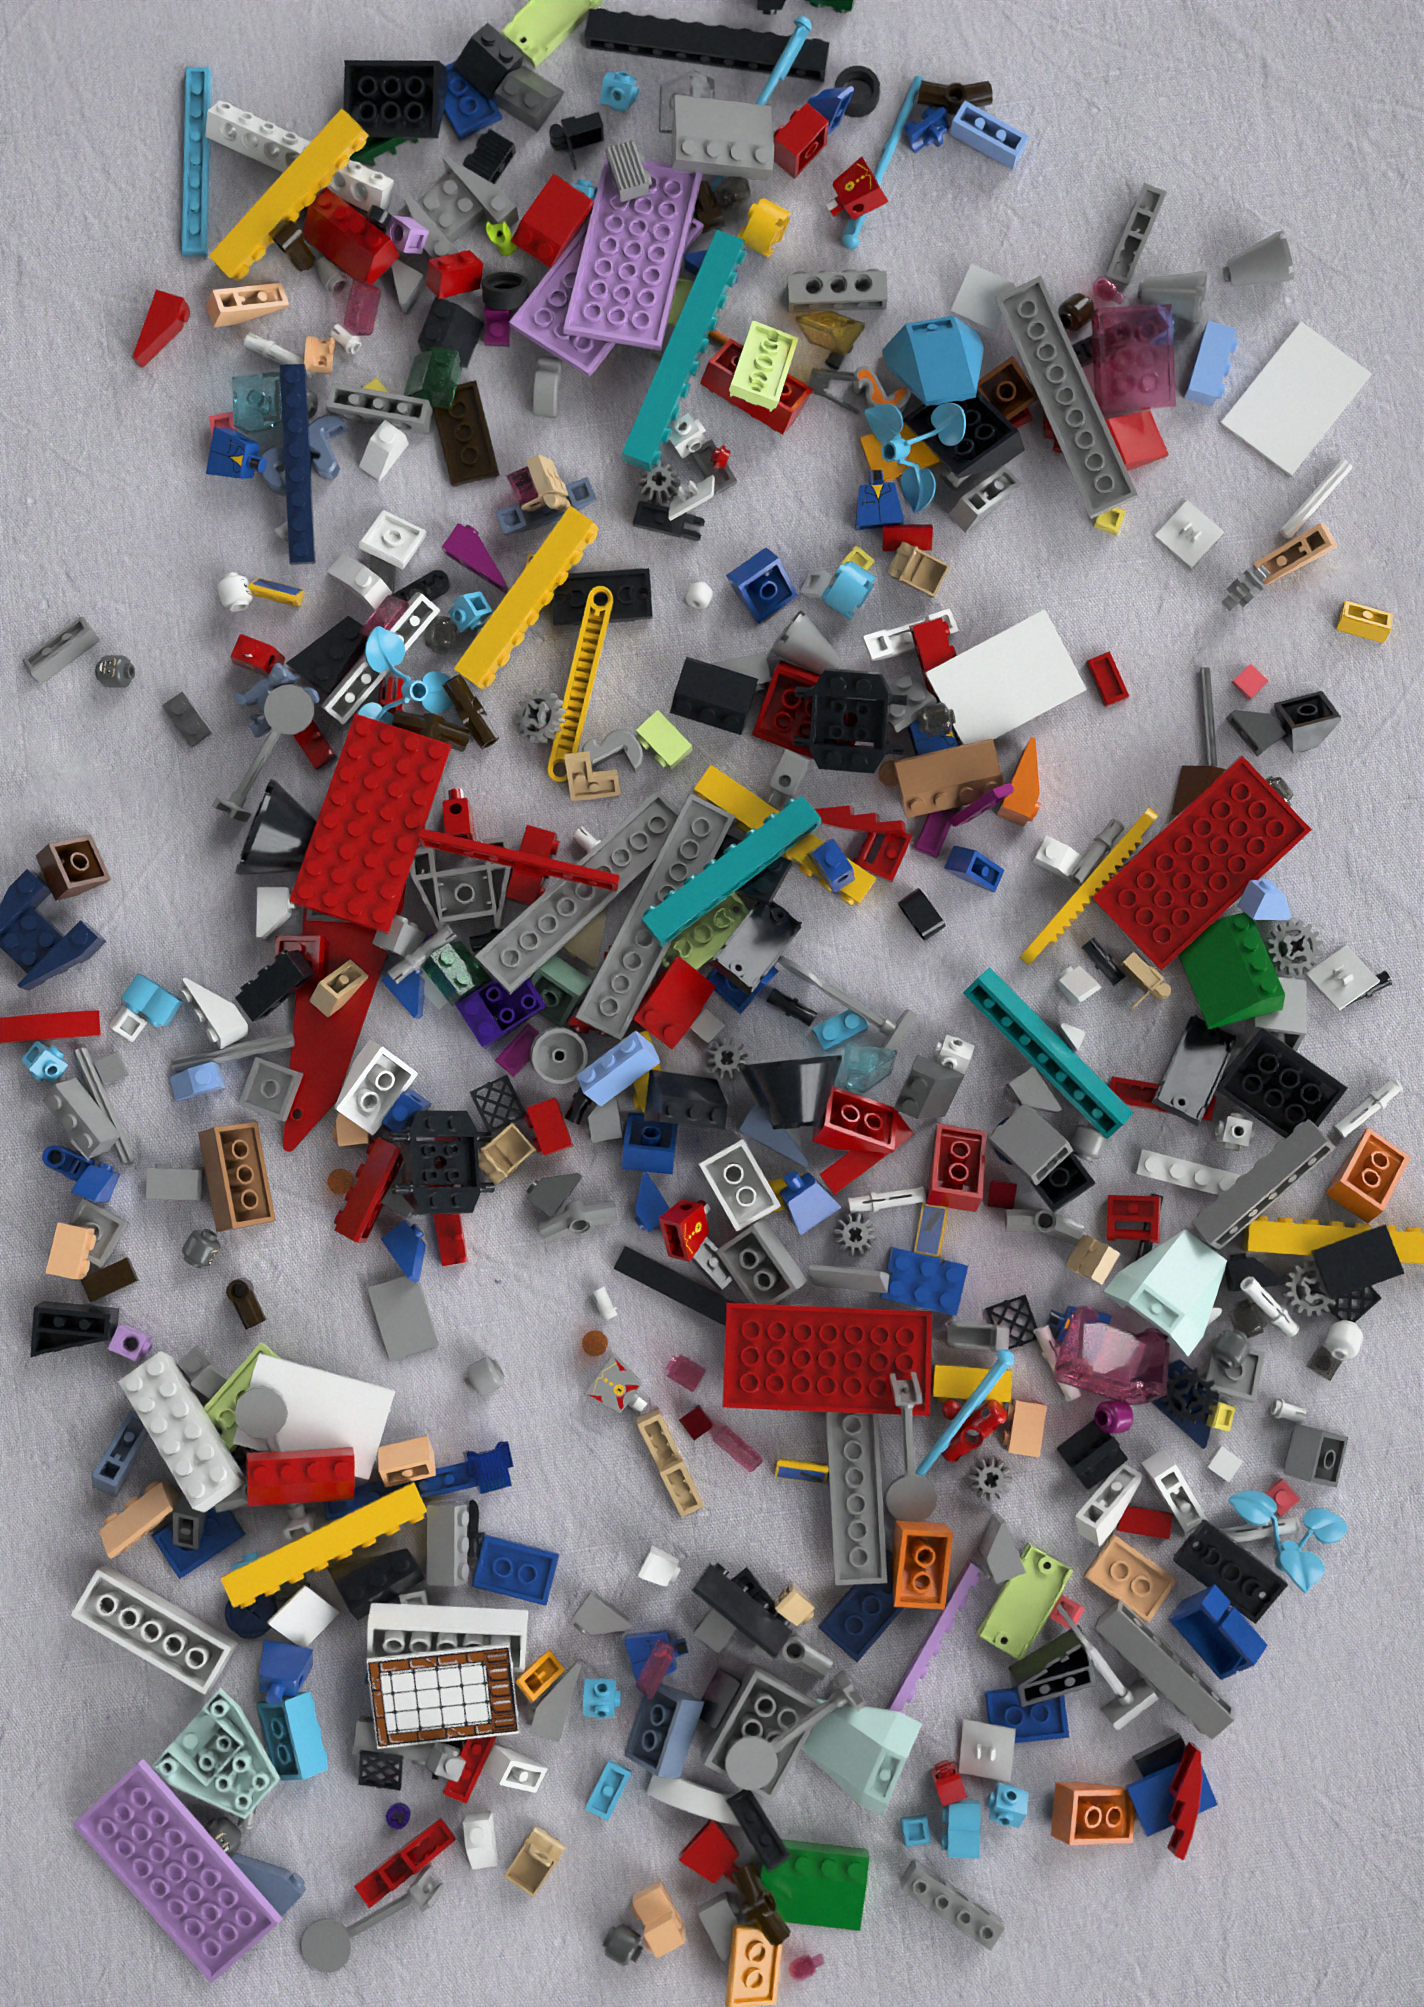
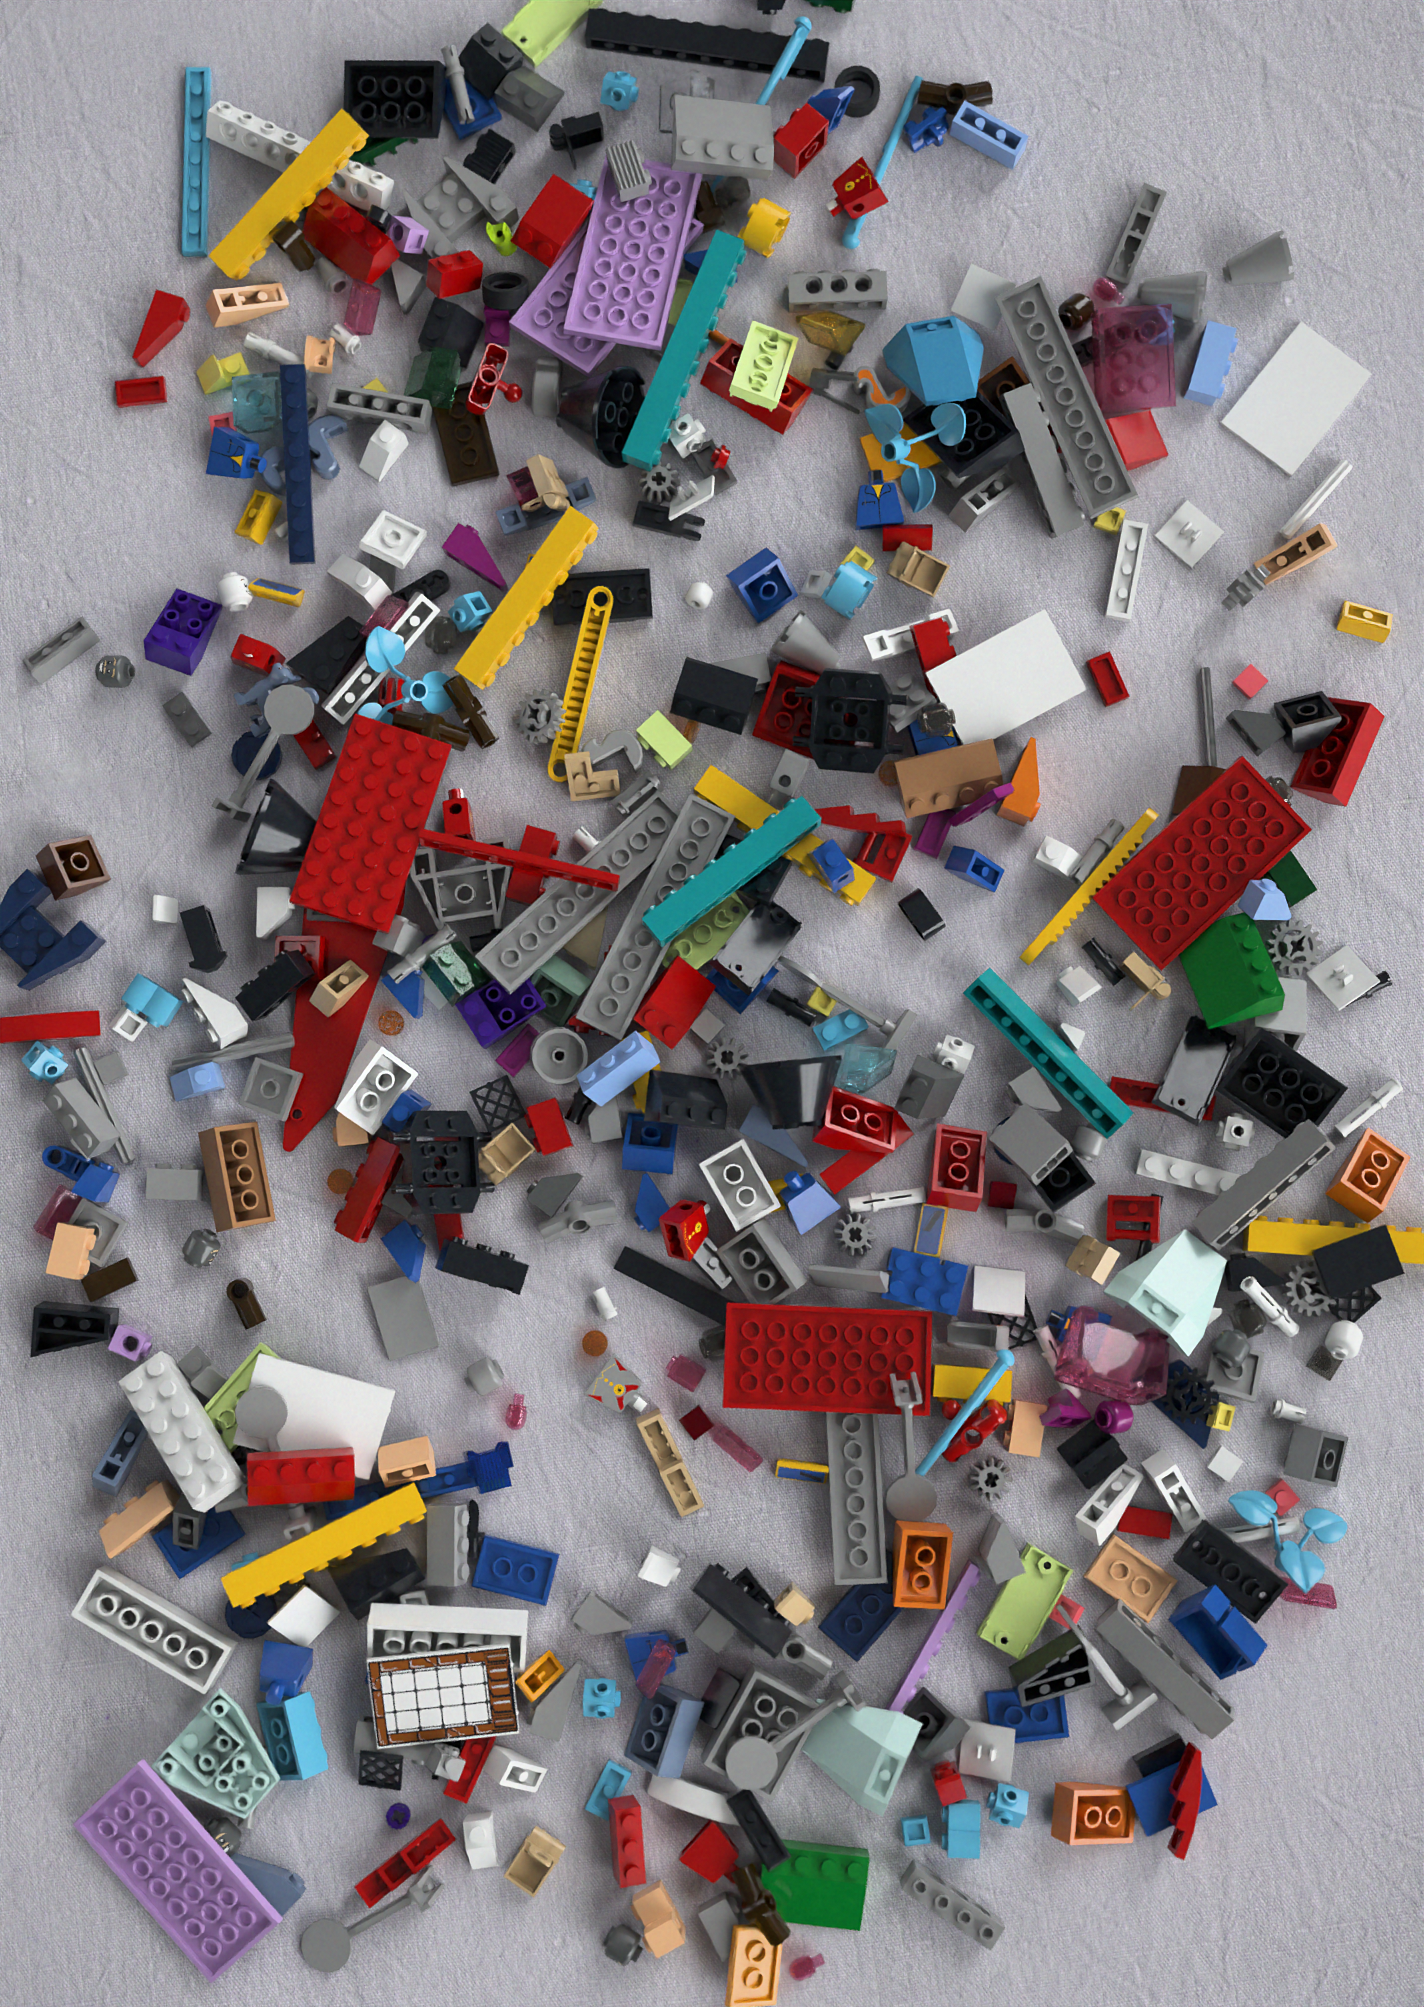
none -> clear pink slope [33,1184,83,1240]
none -> red tile [115,376,167,408]
none -> dark purple slope [143,588,222,676]
none -> white slope [152,895,178,924]
none -> black piece [180,905,228,973]
none -> light yellow slope [196,352,251,395]
none -> dark blue tile [231,731,283,781]
none -> yellow slope [234,489,282,545]
none -> clear orange tile [378,1010,405,1036]
none -> black wedge [435,1236,529,1295]
none -> light grey pin [441,45,475,124]
none -> red piece [465,343,523,415]
none -> clear pink cylinder [505,1393,527,1430]
none -> black cone [556,366,646,468]
none -> red brick [608,1795,646,1888]
none -> light grey hinge [611,770,665,820]
none -> clear orange tile [683,719,701,744]
none -> clear smoke head [698,1325,725,1362]
none -> light yellow tile [806,986,837,1018]
none -> dark grey slope [903,1686,971,1761]
none -> white piece [972,1266,1025,1317]
none -> light grey brick [999,383,1085,539]
none -> magenta slope [1039,1389,1092,1429]
none -> white plate [1105,519,1148,622]
none -> dark green brick [1261,850,1317,908]
none -> clear pink slope [1280,1577,1337,1609]
none -> red slope [1290,697,1385,807]

